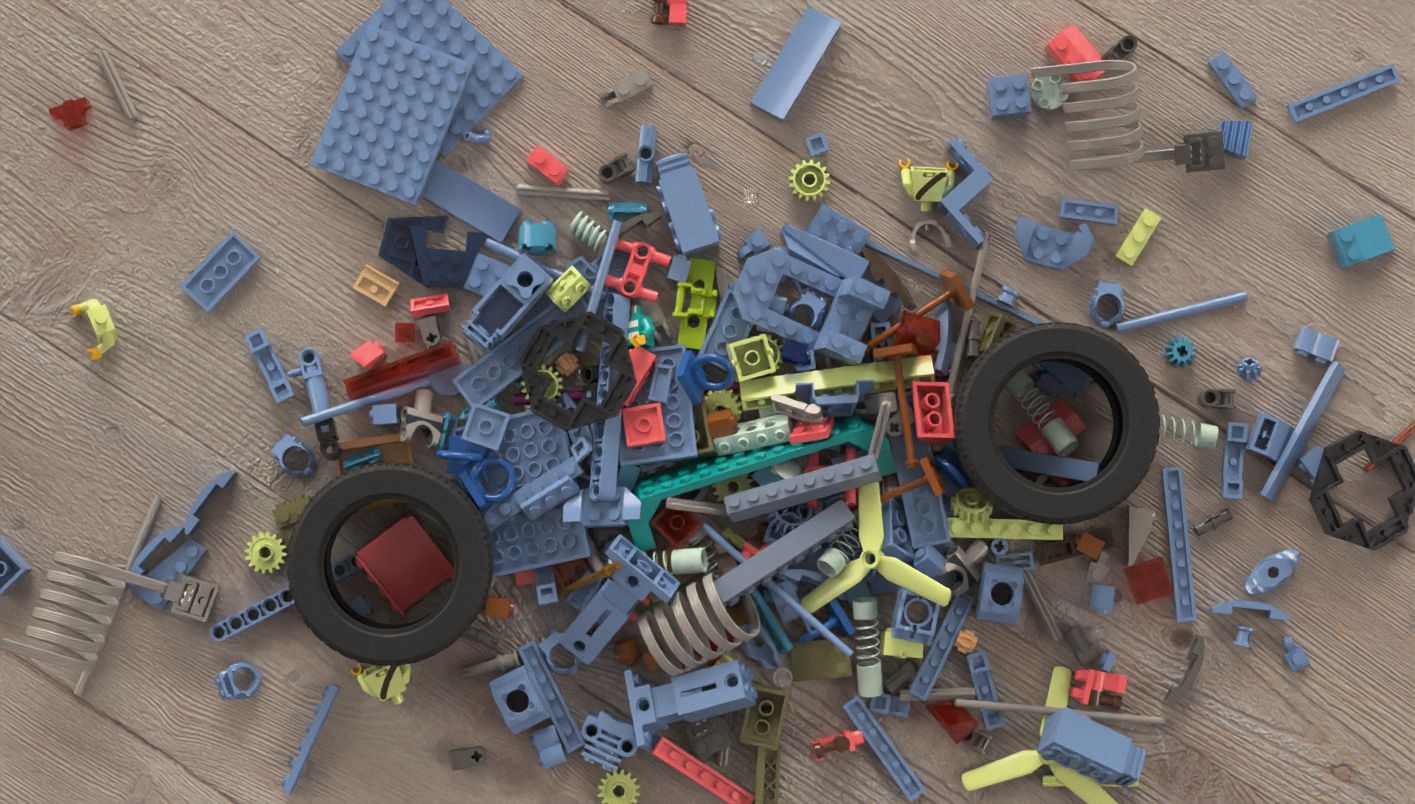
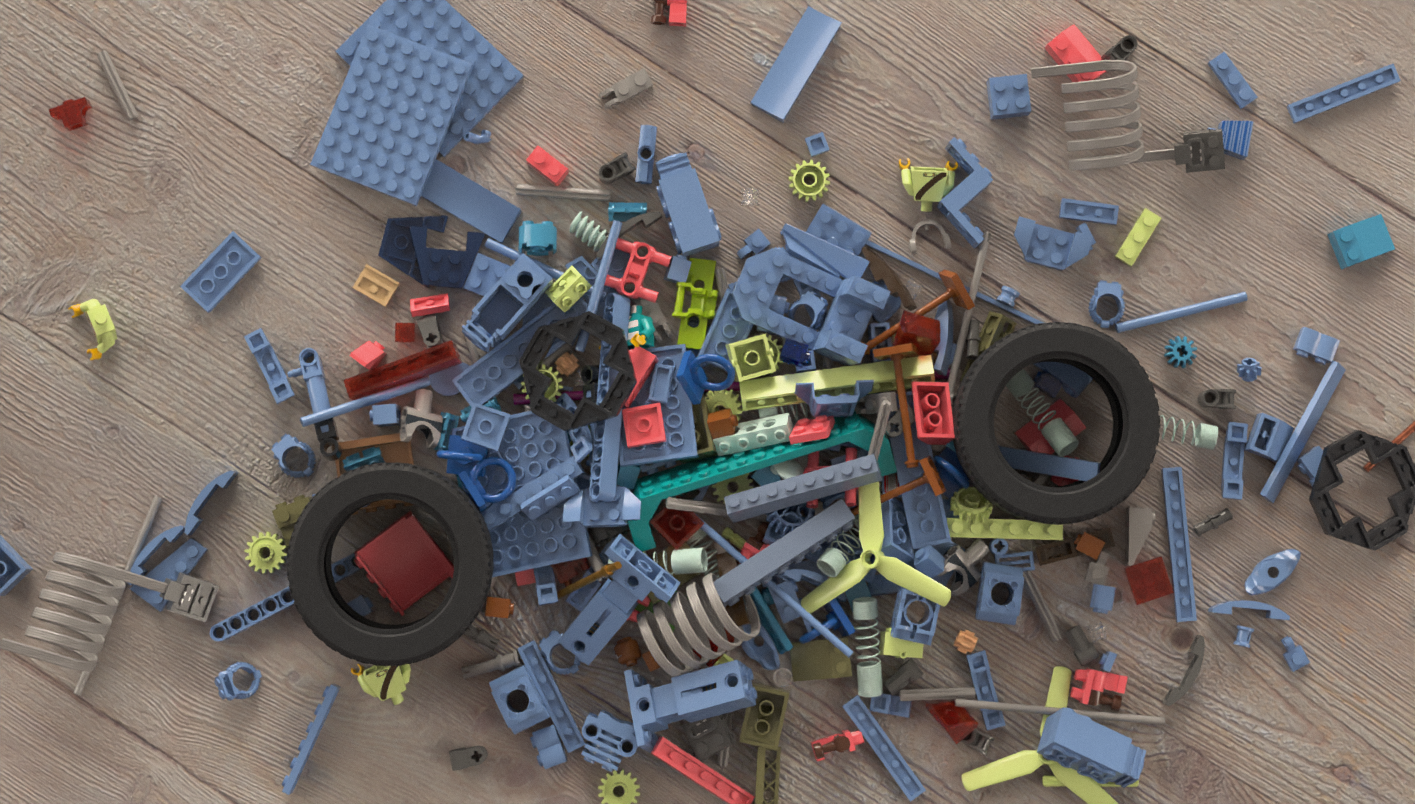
light grey hinge [771,393,823,424] -> none
medium blue tile [907,593,975,702] -> none
light aqua dish [1031,75,1068,110] -> none

